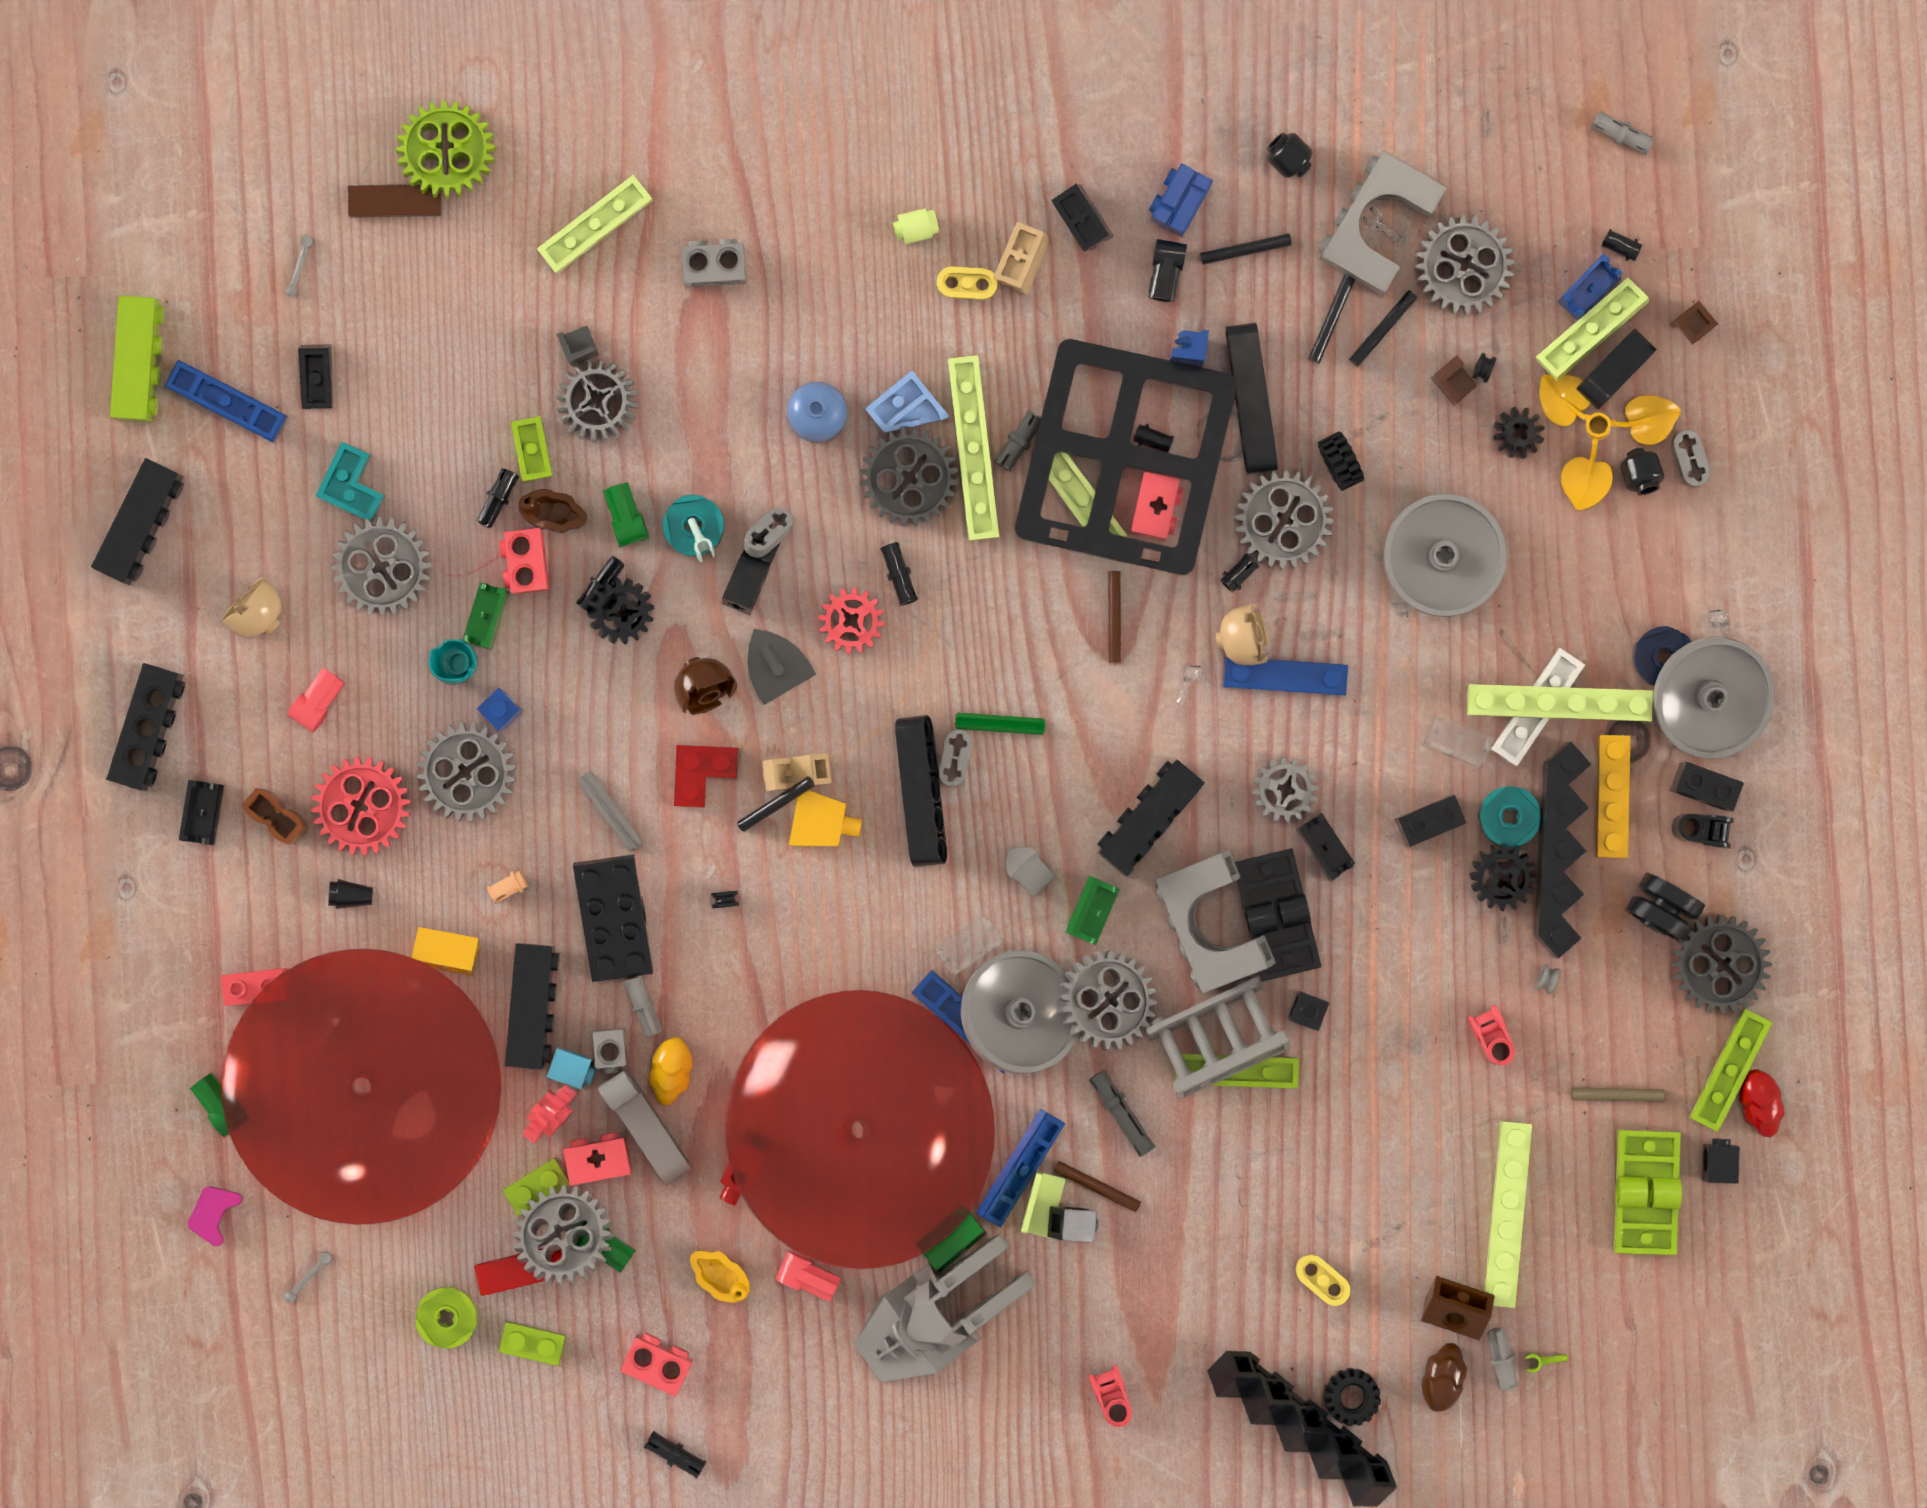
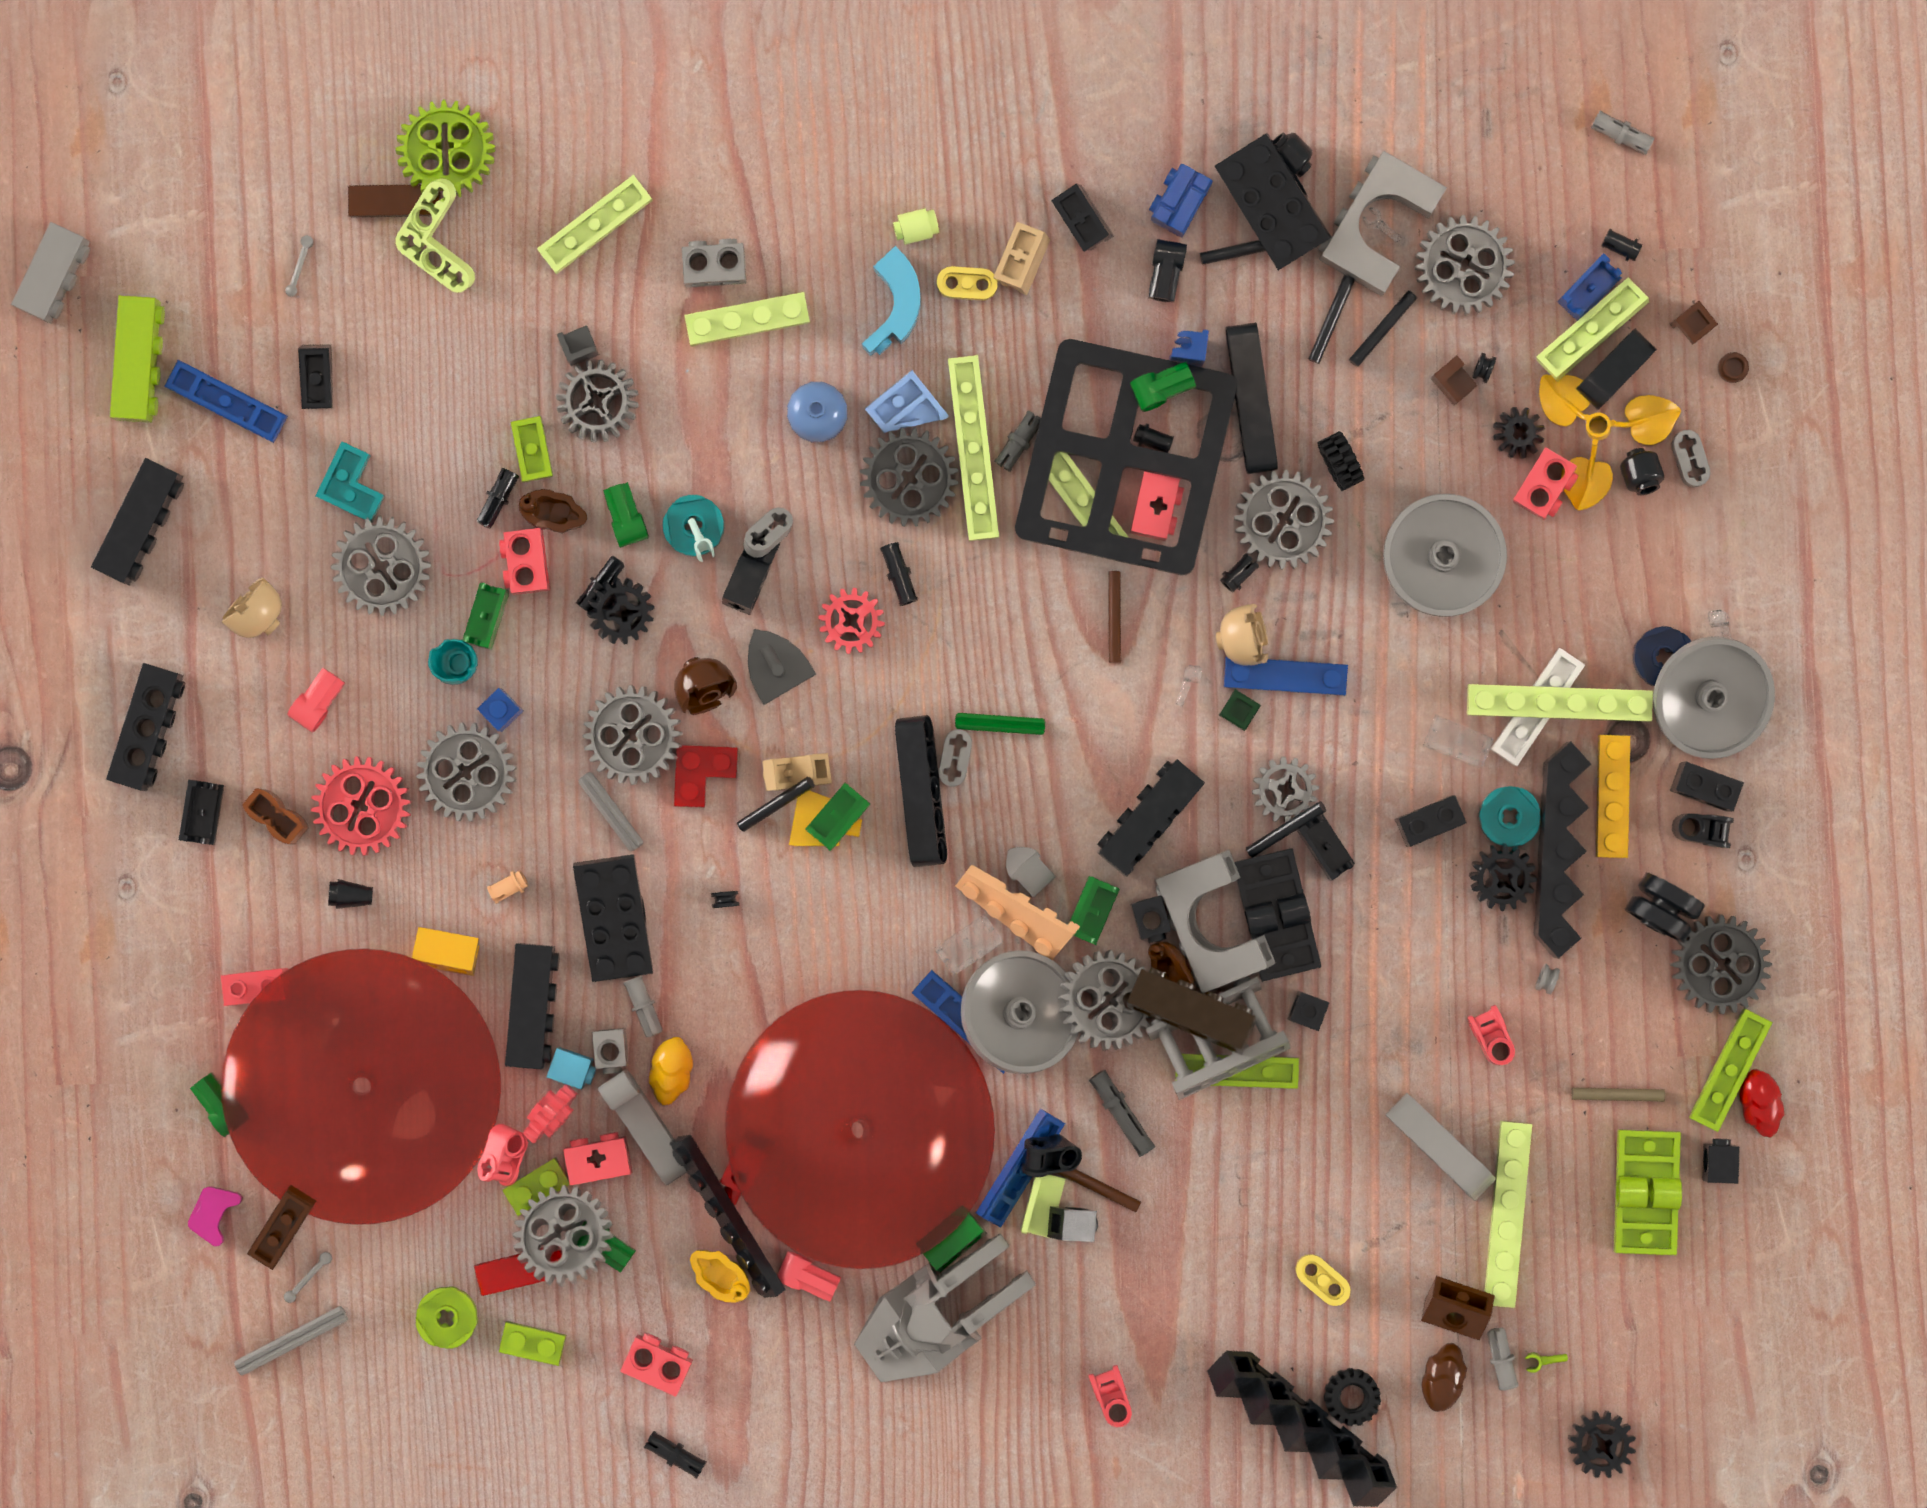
none -> light grey brick [11,222,90,324]
none -> light grey axle [234,1306,348,1375]
none -> reddish brown tile [247,1185,316,1270]
none -> yellowish green beam [395,178,475,293]
none -> coral piece [478,1124,528,1186]
none -> light grey gear [582,685,683,785]
none -> black plate [669,1135,786,1298]
none -> yellowish green plate [684,292,810,346]
none -> green hinge [806,783,871,851]
none -> medium azure arch [862,246,921,356]
none -> light nougat wing [955,865,1080,960]
none -> black piece [1021,1134,1082,1177]
none -> dark brown brick [1127,968,1256,1055]
none -> green piece [1130,362,1196,412]
none -> black brick [1131,895,1171,943]
none -> reddish brown arm [1148,942,1194,985]
none -> black plate [1215,133,1332,270]
none -> dark green tile [1219,689,1261,731]
none -> black bar [1246,801,1326,858]
none -> light grey beam [1386,1093,1496,1201]
none -> coral brick [1513,447,1579,521]
none -> black gear [1568,1410,1636,1478]
none -> reddish brown plate [1718,352,1749,383]

